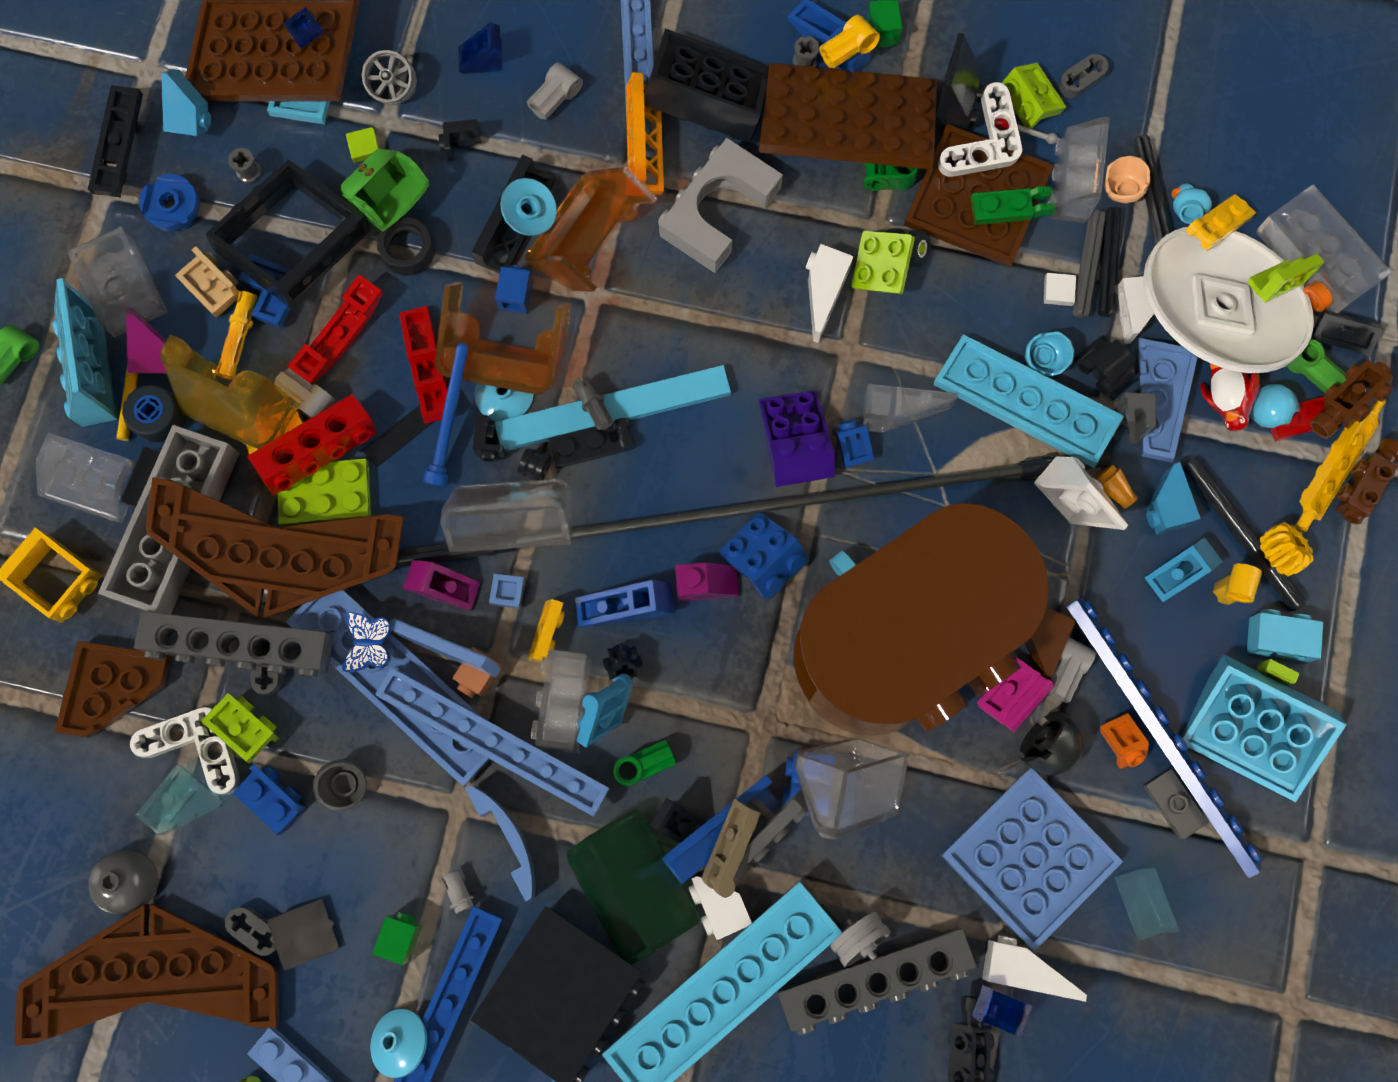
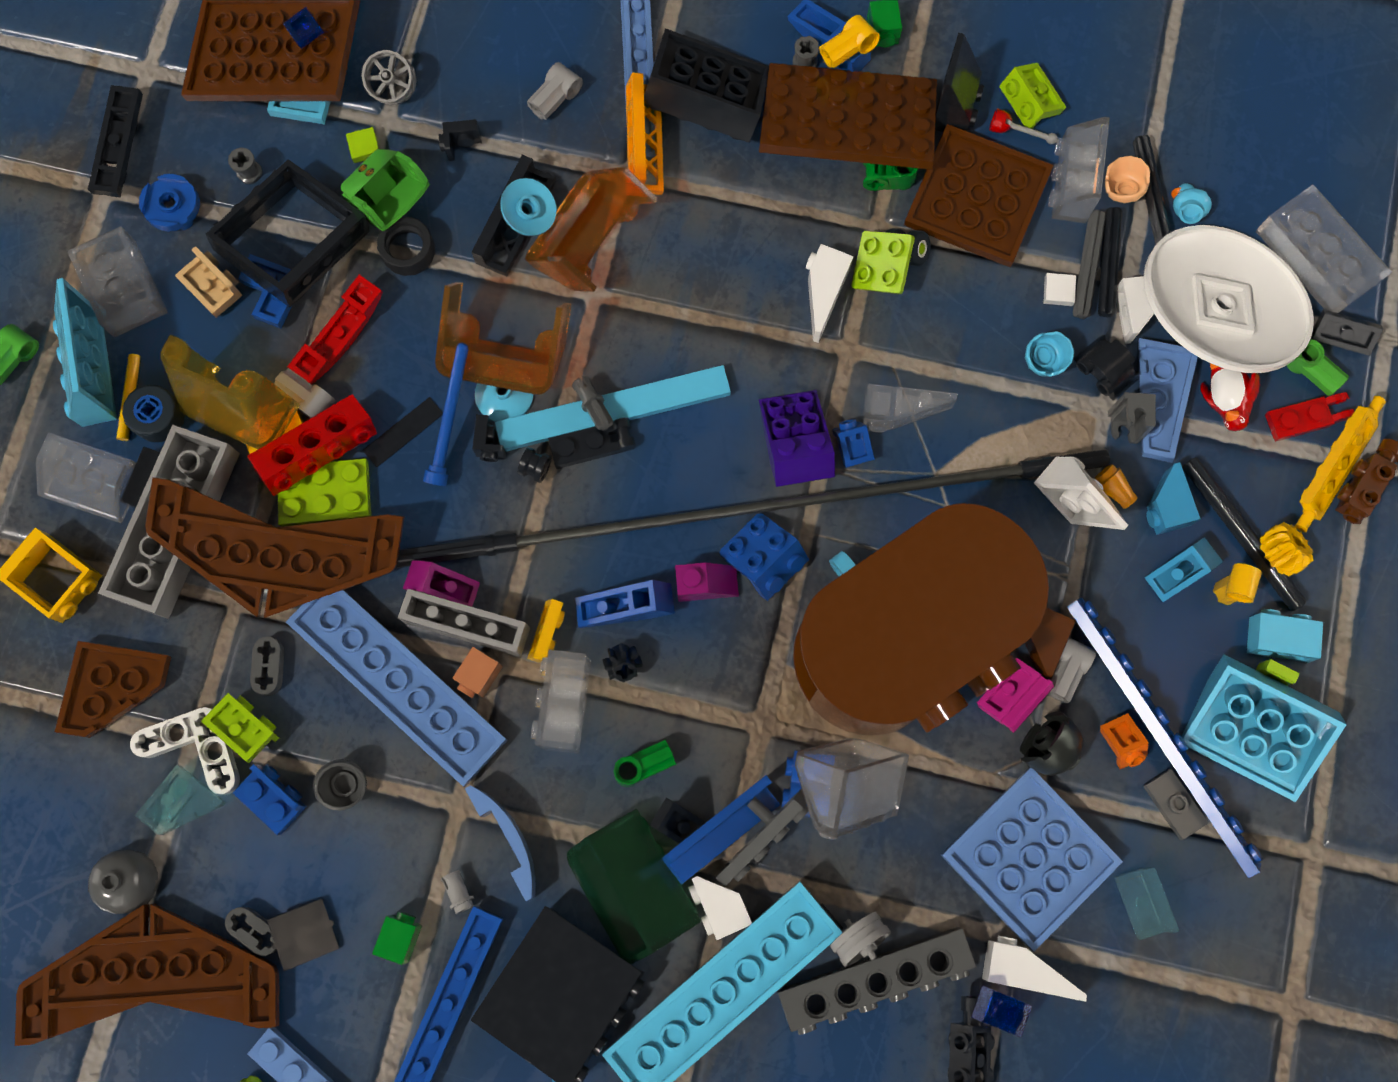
magenta slope [126,307,172,373] -> none
dark grey brick [134,612,334,677] -> none
dark azure slope [161,69,211,136] -> none
yellow pin [215,291,258,380] -> none
blue animal [342,612,391,672] -> none
medium azure dish [370,1009,427,1078] -> none
medium blue plate [375,668,610,817] -> none
medium blue tile [389,618,501,678] -> none
red slope [399,306,448,424] -> none
clear windscreen [440,479,573,552] -> none
clear blue slope [458,22,503,74] -> none
medium blue plate [489,574,525,609] -> none
blue brick [495,265,533,314] -> none
dark azure plate [576,674,633,748] -> none
light grey arch [658,138,783,273] -> none
dark tan plate [702,799,761,898] -> none
medium azure plate [934,334,1124,468] -> none
white beam [938,82,1022,177] -> none
green hinge [970,186,1056,225] -> none
dark grey beam [1058,54,1109,99] -> none
yellow plate [1185,194,1256,251] -> none
lime bracket [1247,253,1325,303] -> none
medium azure hair [1250,384,1300,428] -> none
orange tile [1303,281,1332,312] -> none
reddish brown brick [1309,359,1393,439] -> none
none -> light grey brick [398,589,530,657]

